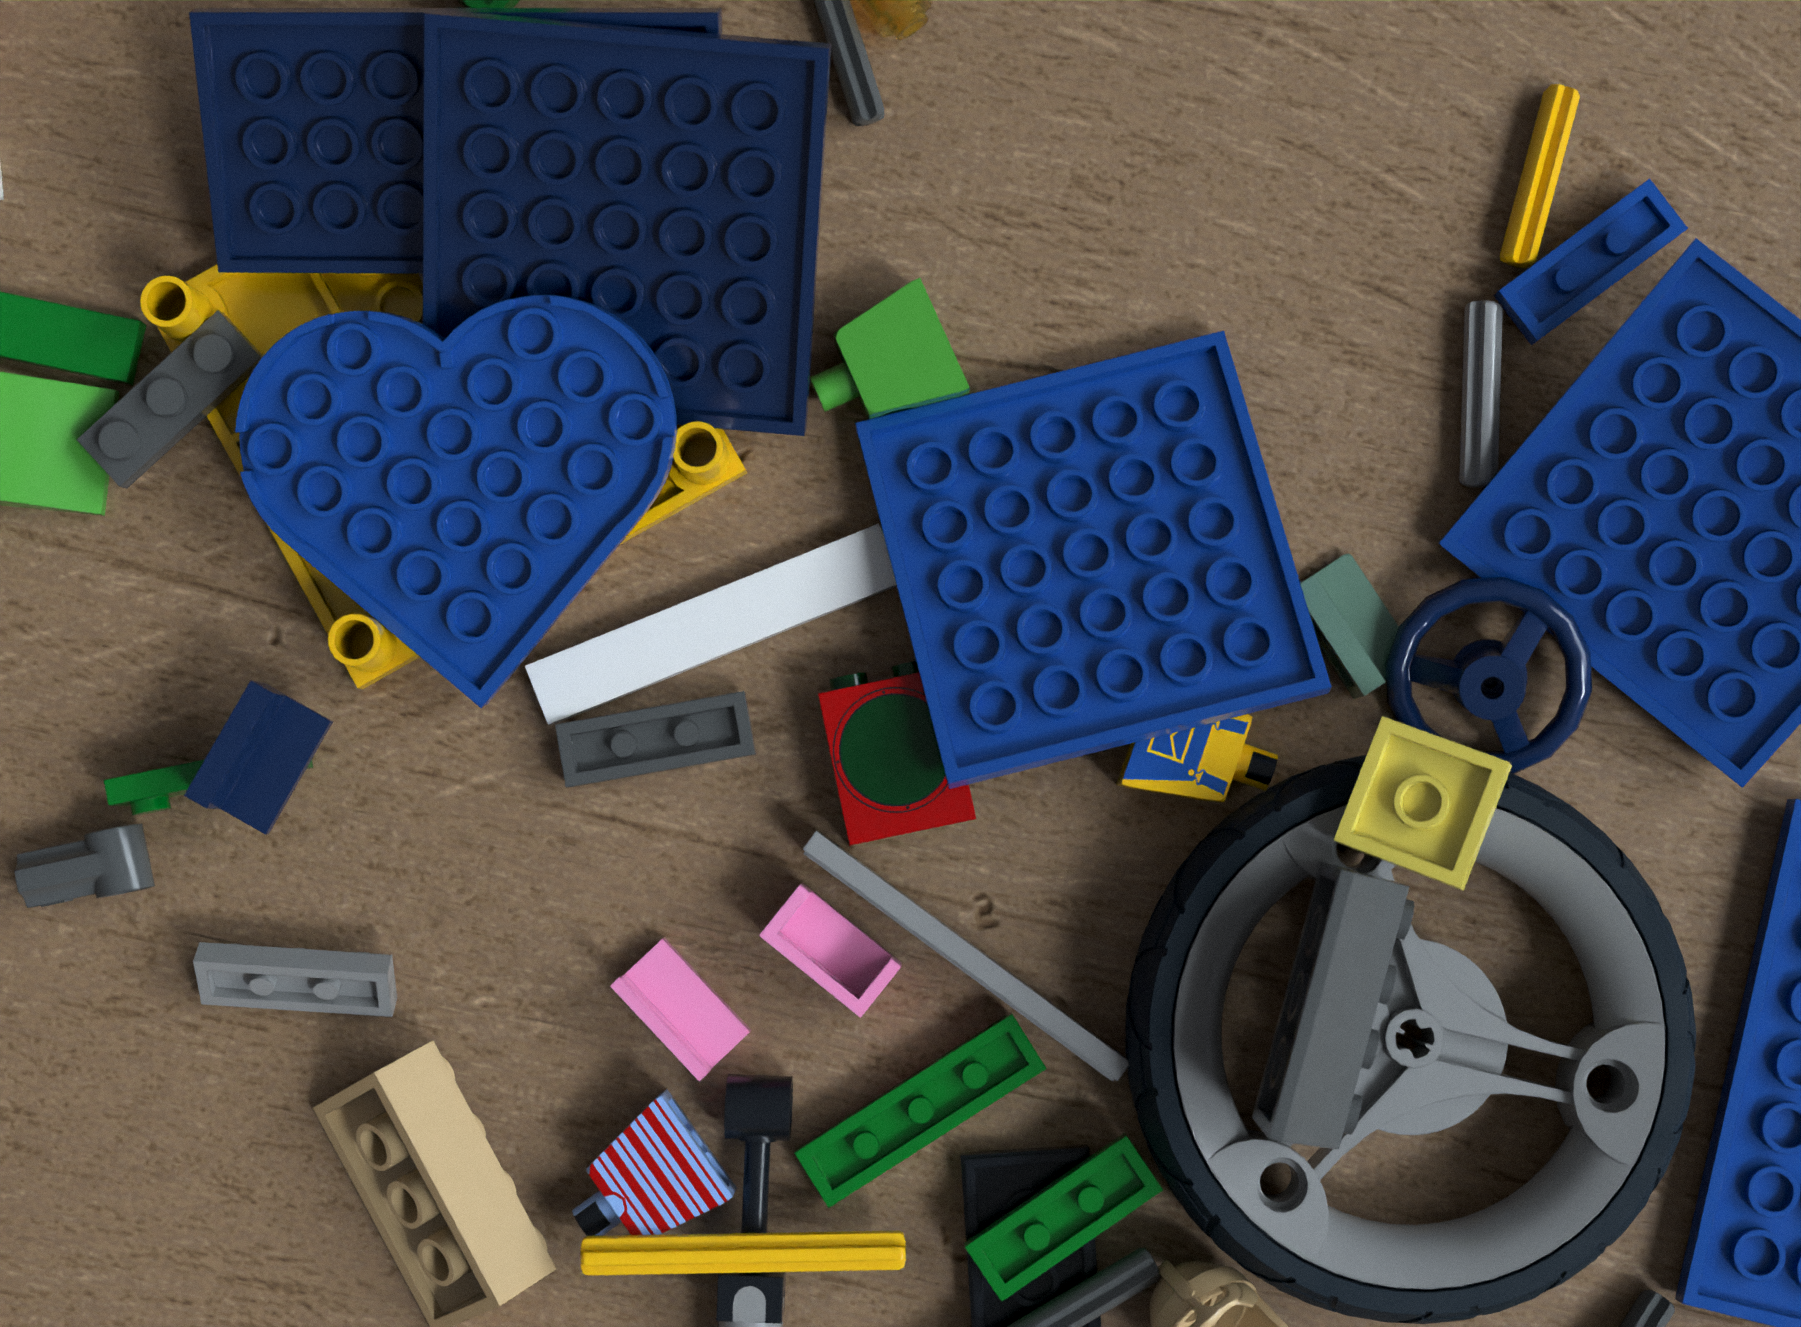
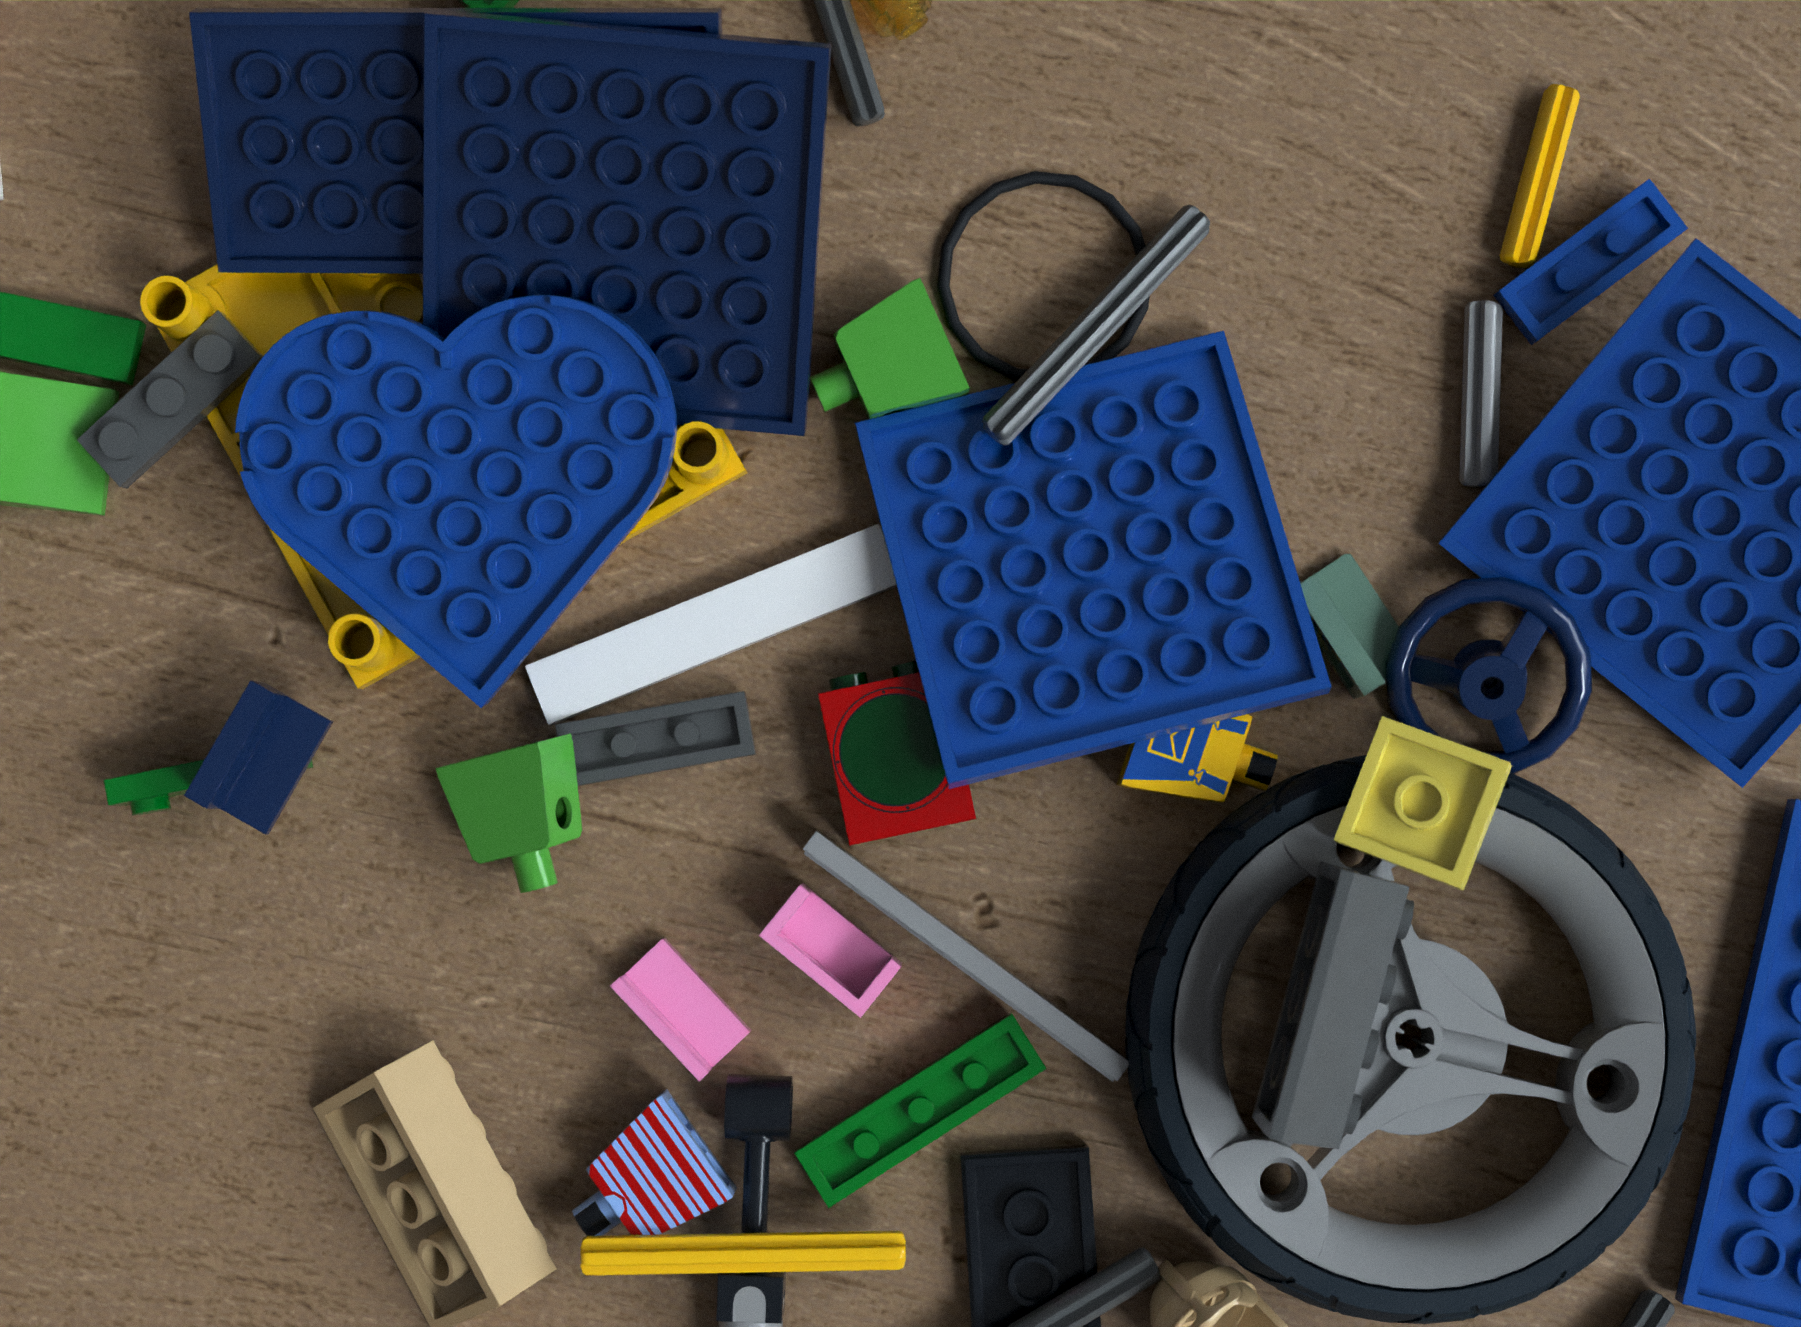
dark grey piece [14,823,155,908] -> none
light grey plate [193,942,397,1017] -> none
green plate [964,1133,1163,1302] -> none
none -> bright green torso [436,733,582,893]
none -> black piece [937,171,1150,381]
none -> dark grey axle [982,205,1210,446]

